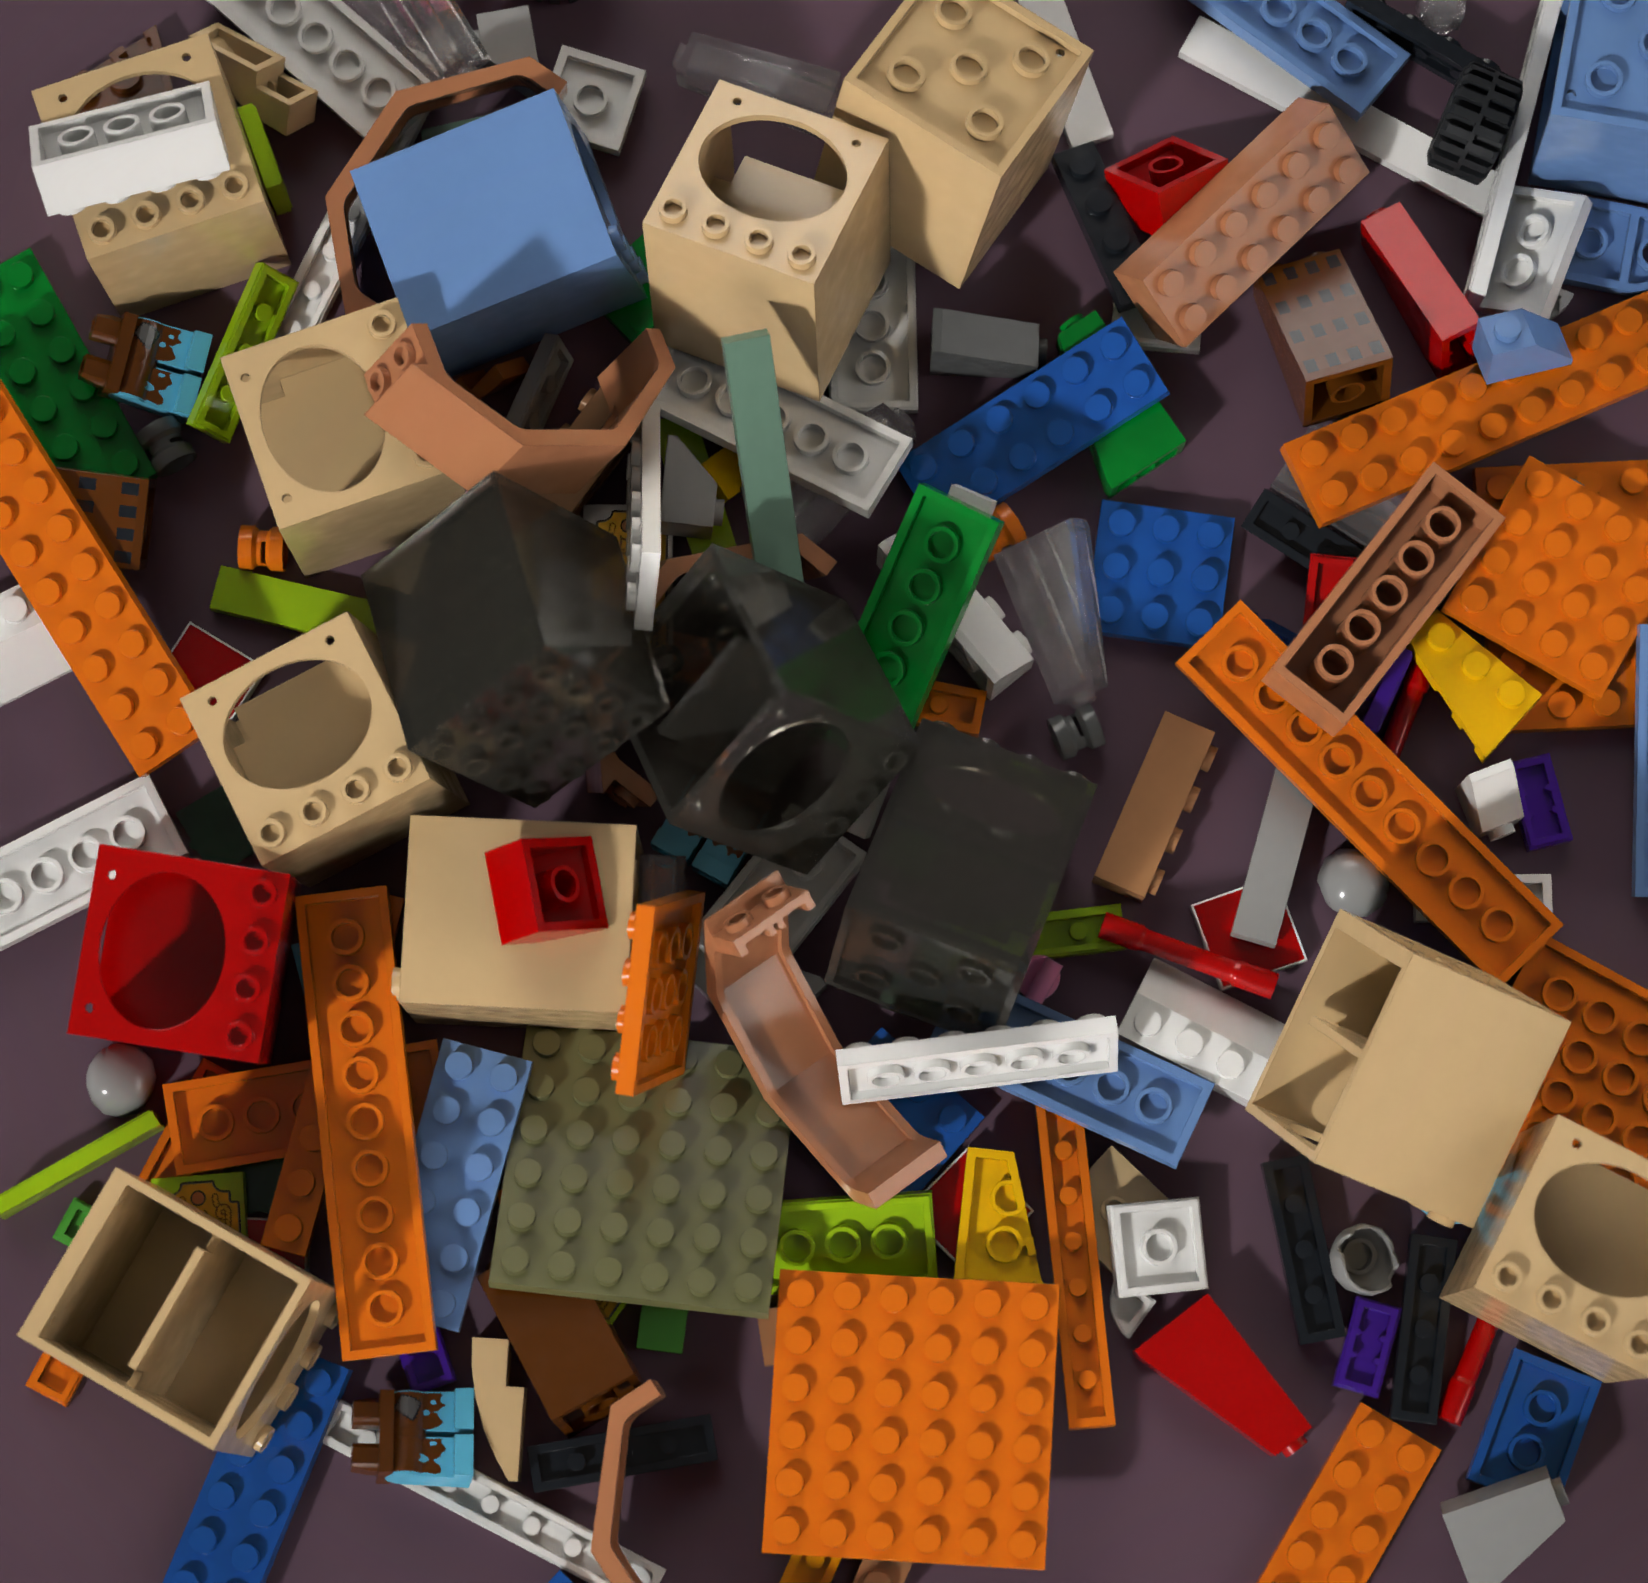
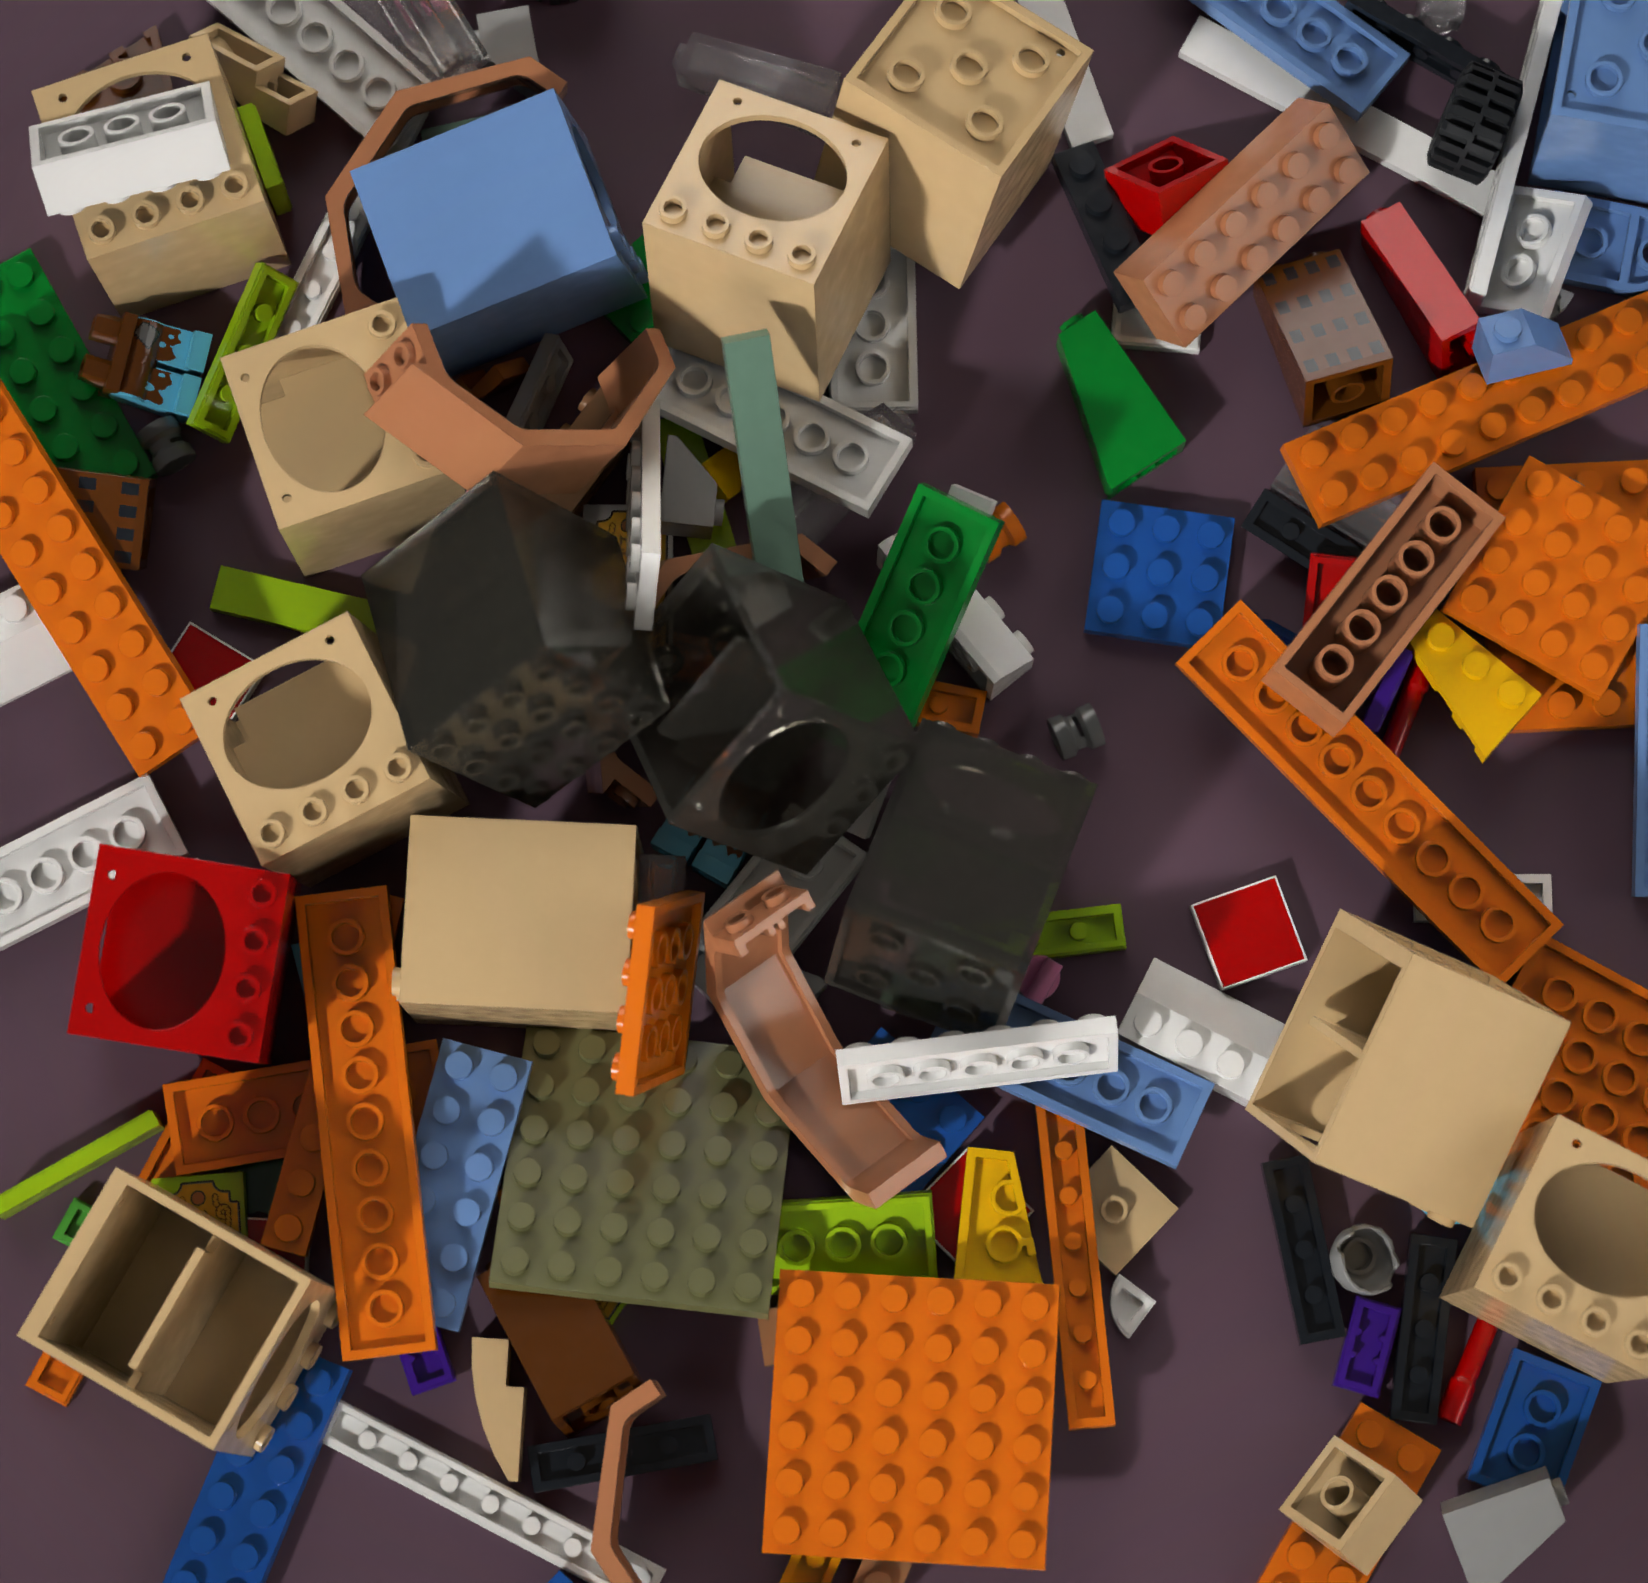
light grey hair [86,1042,157,1118] -> none
clear green piece [175,786,255,865] -> none
orange wheel [237,525,289,572] -> none
hips [350,1388,474,1488] -> none
red slope [484,836,609,945] -> none
white plate [553,45,647,156] -> none
bright green tile [636,1305,689,1355] -> none
blue plate [899,316,1170,505] -> none
dark grey slope [929,308,1047,379] -> none
clear slope [993,517,1108,709] -> none
medium nougat brick [1091,711,1218,903] -> none
red piece [1097,912,1279,999] -> none
white tile [1106,1197,1209,1298] -> none
red slope [1132,1293,1312,1458] -> none
light grey tile [1230,767,1313,948] -> none
light grey hair [1317,847,1390,917] -> none
white slope [1455,758,1524,842] -> none
dark purple plate [1512,753,1573,852] -> none
none -> tan slope [1279,1435,1423,1576]

